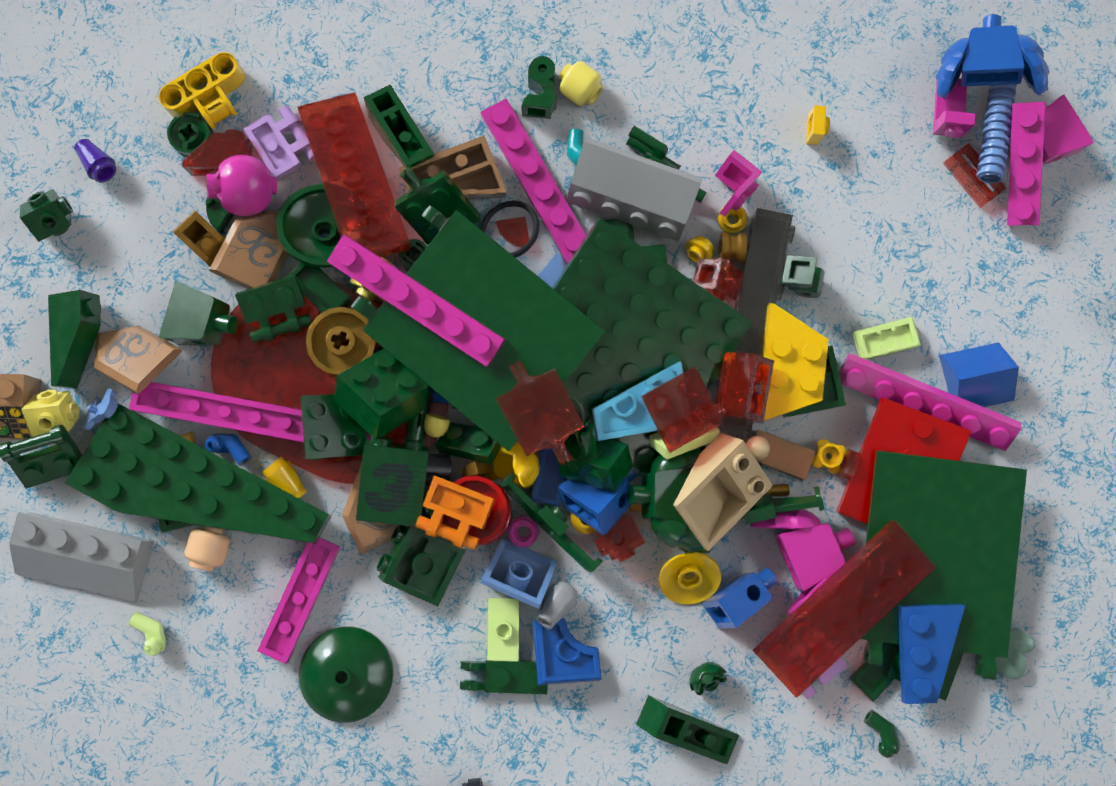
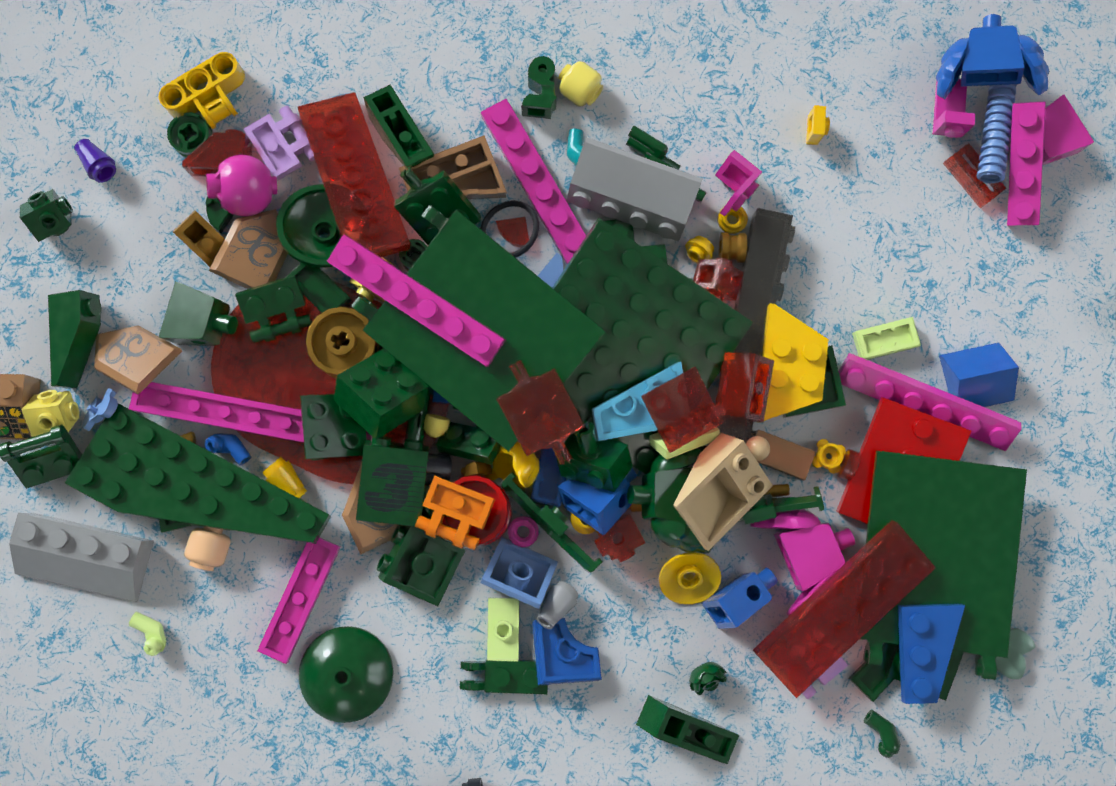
leg [781,255,825,298] -> none

